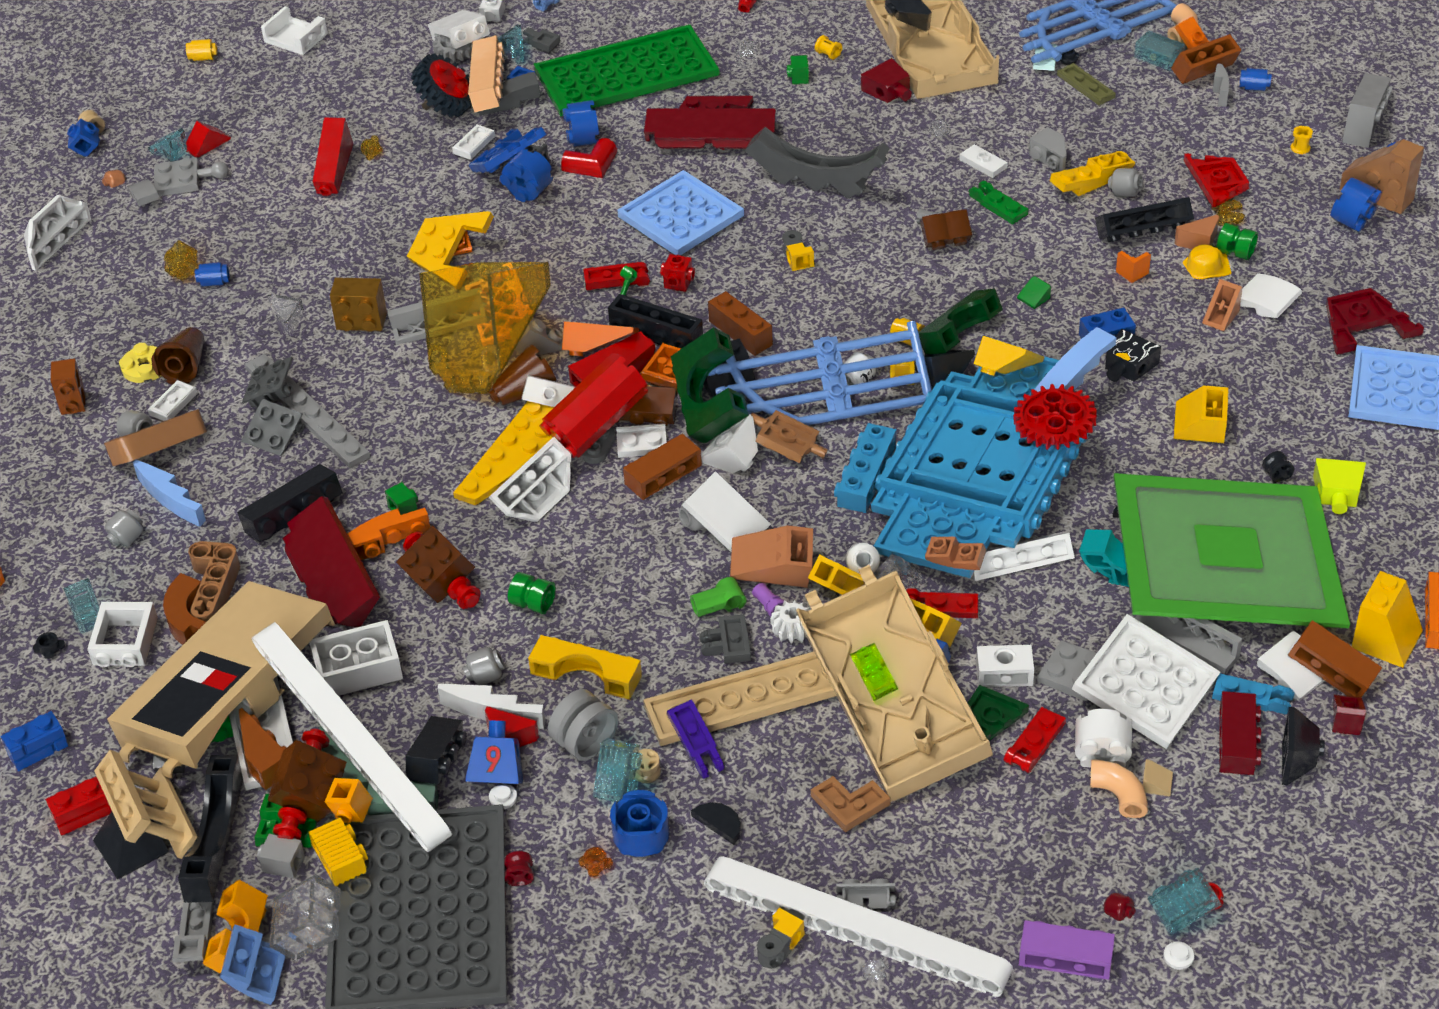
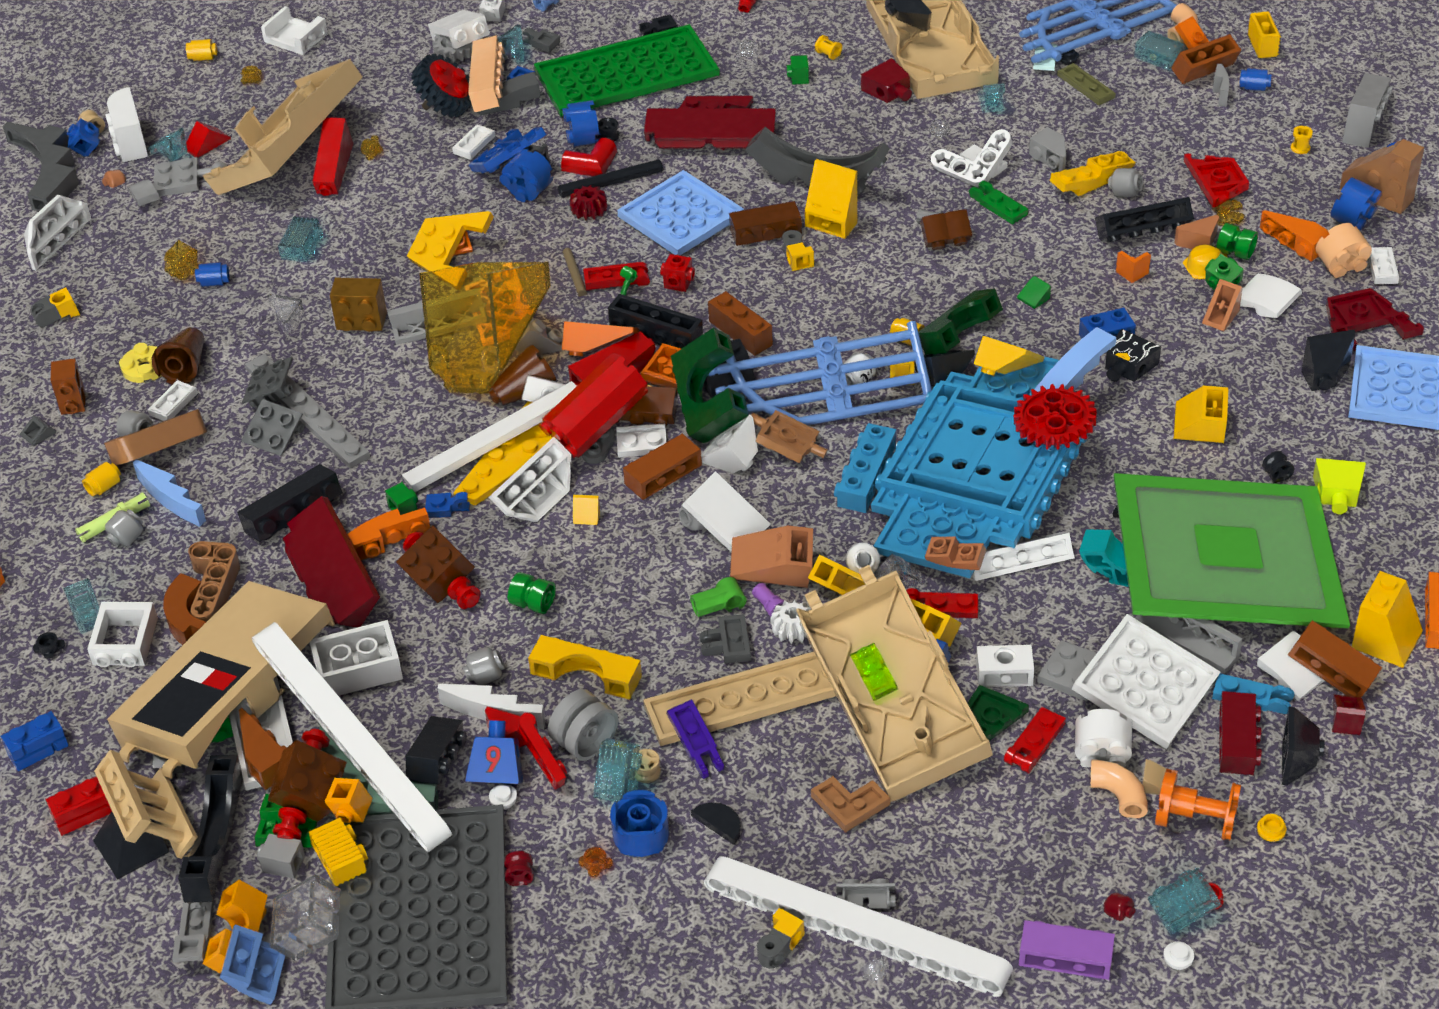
none -> dark grey arch [3,121,79,212]
none -> dark grey slope [19,415,57,446]
none -> leg [30,287,80,327]
none -> yellowish green pin [75,492,150,543]
none -> yellow brick [82,462,121,496]
none -> white brick [105,87,148,162]
none -> tan piece [203,59,363,195]
none -> clear yellow plate [241,66,262,84]
none -> clear light blue brick [278,216,323,262]
none -> white tile [402,381,576,492]
none -> blue plate [425,492,470,518]
none -> red plate [518,713,567,790]
none -> black axle [558,159,663,198]
none -> dark tan bar [563,248,587,296]
none -> dark red gear [570,185,607,220]
none -> yellow slope [573,495,600,525]
none -> black wheel [598,117,619,142]
none -> black plate [639,14,678,36]
none -> reddish brown brick [729,201,802,246]
none -> yellow slope [805,159,857,239]
none -> white beam [931,129,1012,187]
none -> clear light blue slope [977,83,1005,113]
none -> orange piece [1155,768,1241,840]
none -> green brick [1205,254,1244,290]
none -> yellow brick [1248,11,1281,58]
none -> yellow plate [1257,814,1287,842]
none -> orange slope [1260,210,1330,261]
none -> black slope [1301,330,1356,391]
none -> light nougat brick [1316,223,1372,278]
none -> white plate [1368,247,1399,284]

